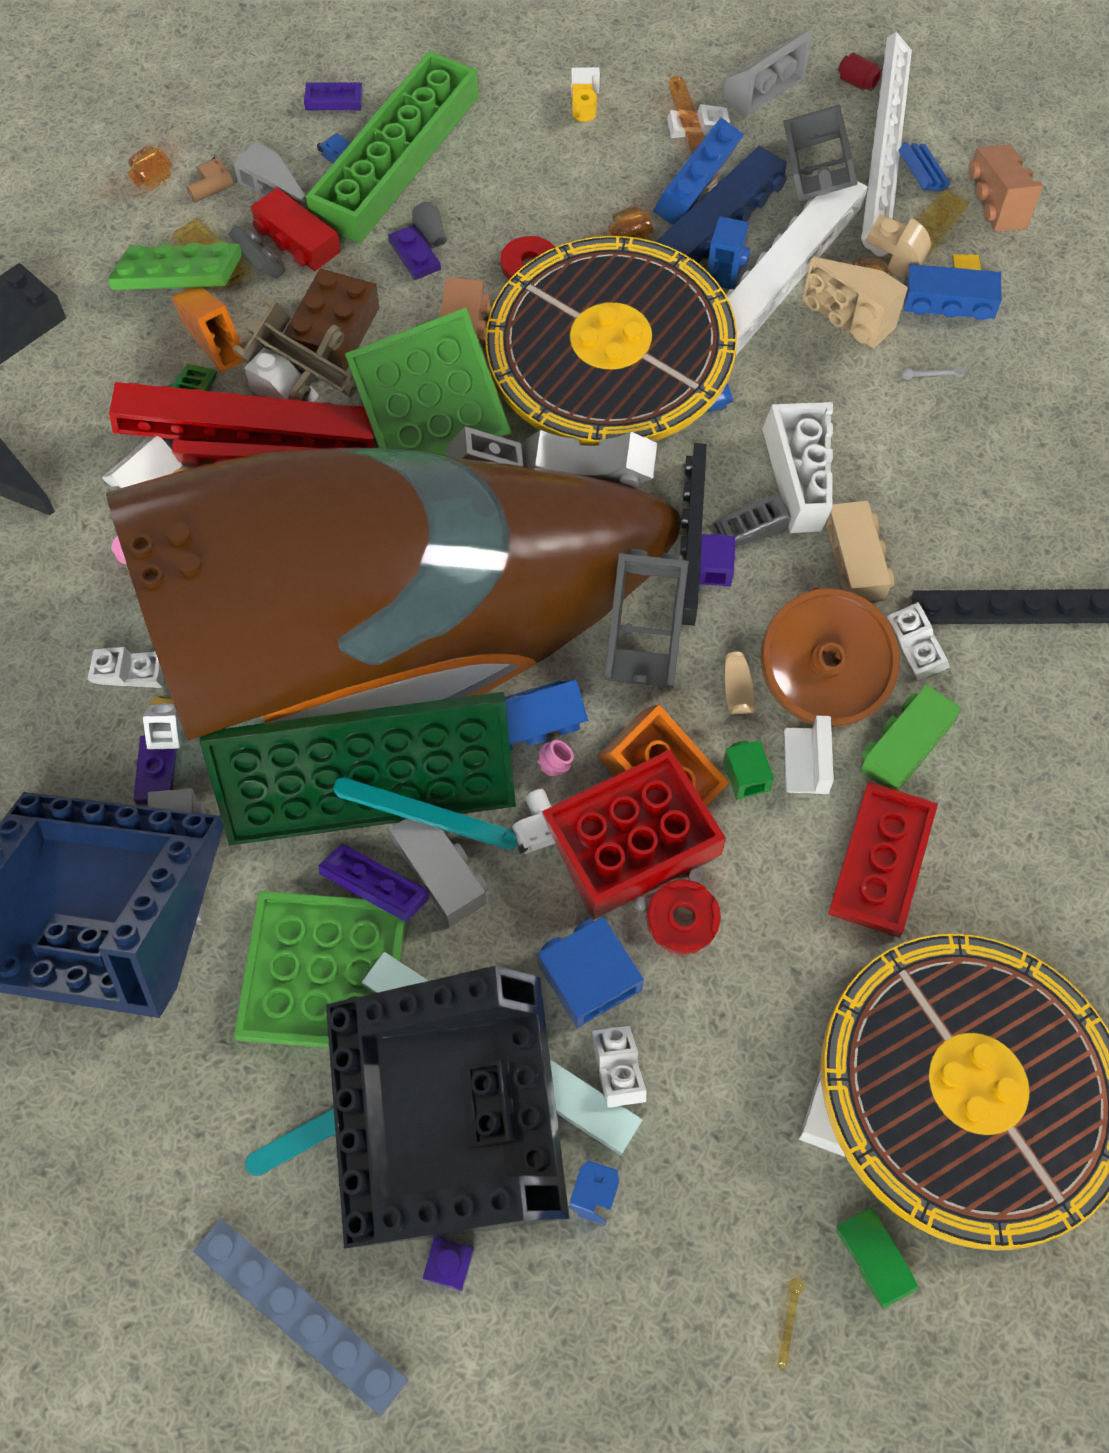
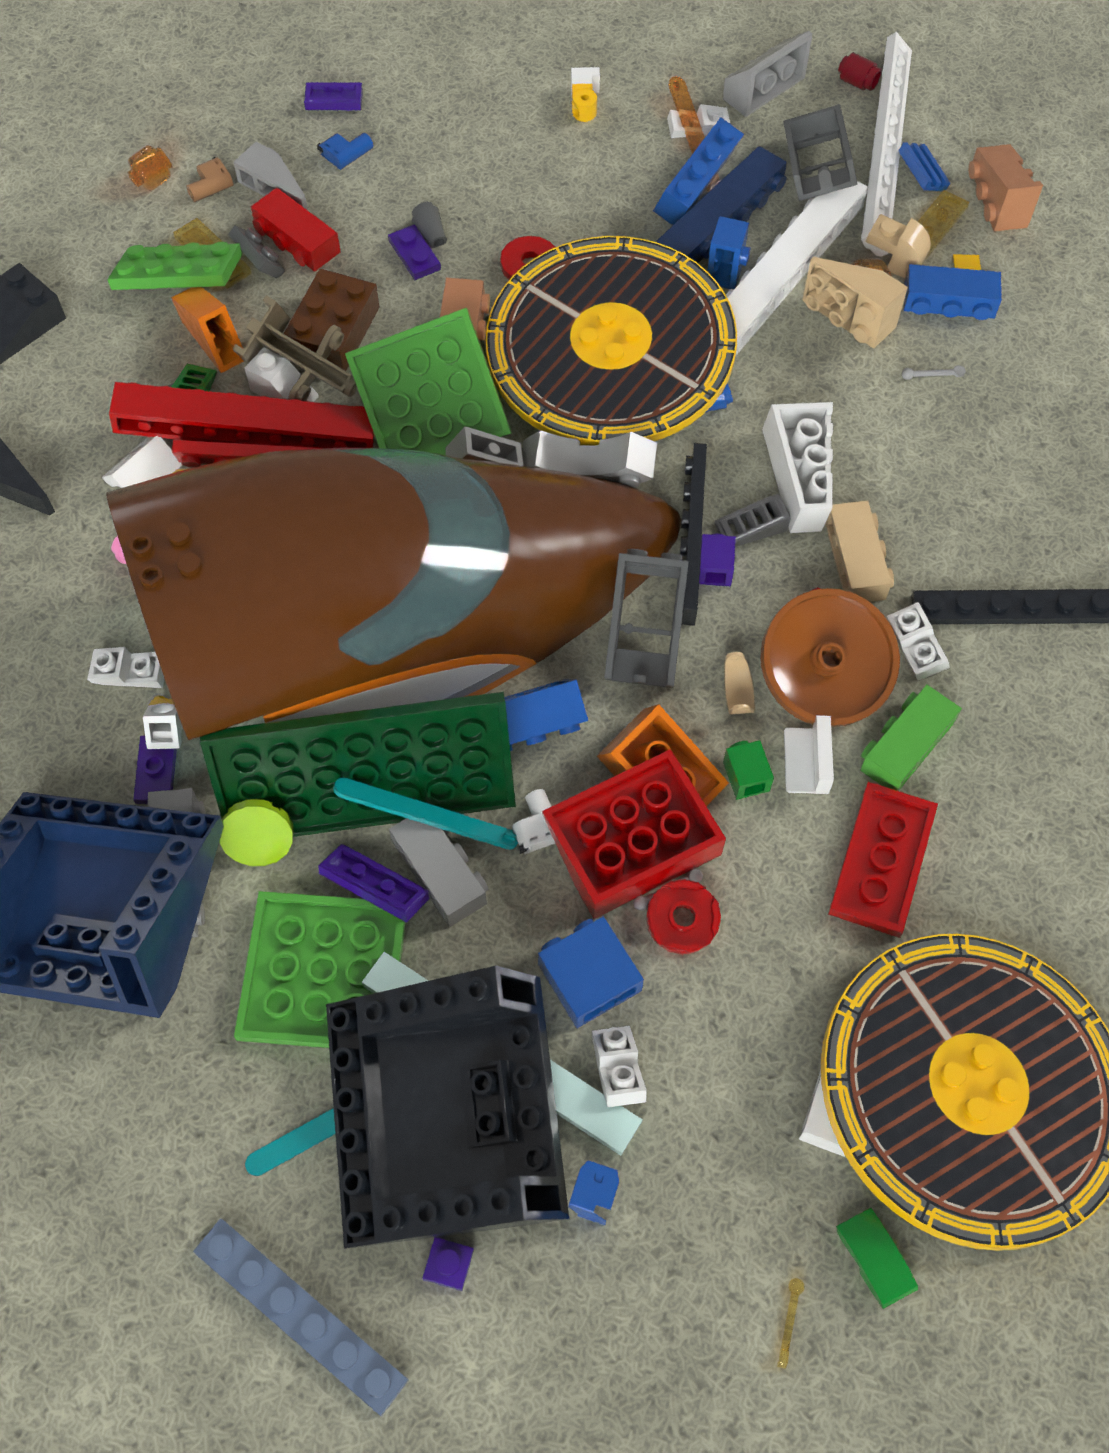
bright green brick [306,51,479,244] -> none
bright pink plate [537,740,574,776] -> none
clear orange head [608,205,654,240] -> none
none -> lime tile [219,799,293,866]

